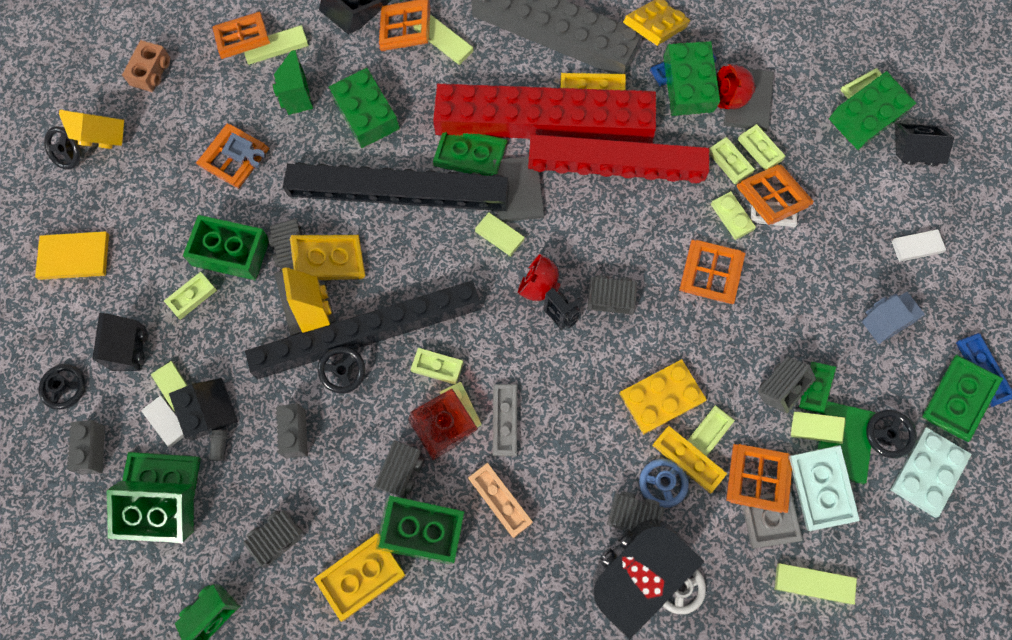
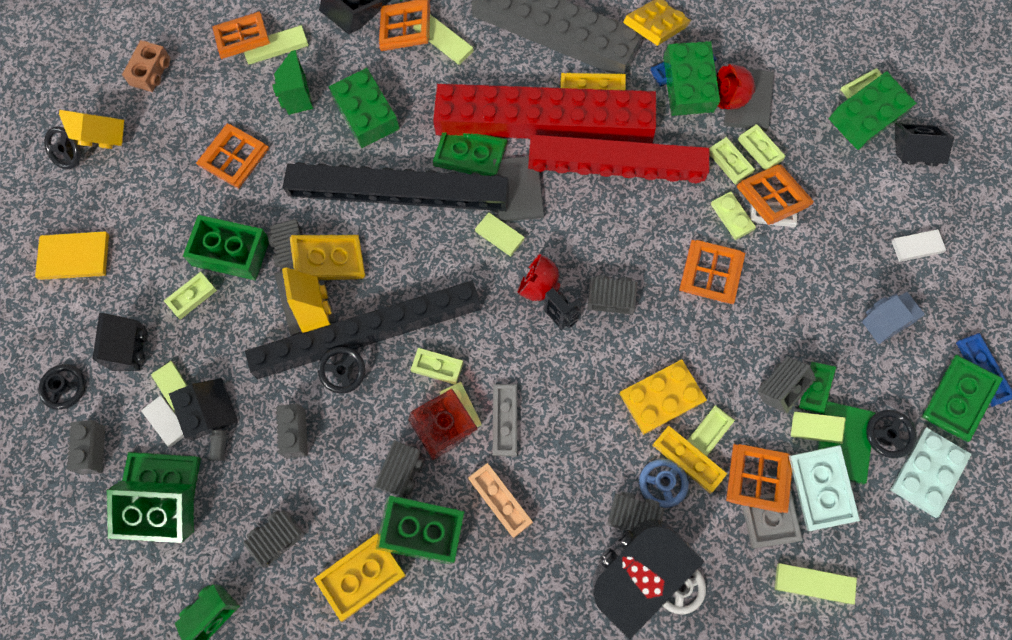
sand blue plate [222,133,265,168] -> none

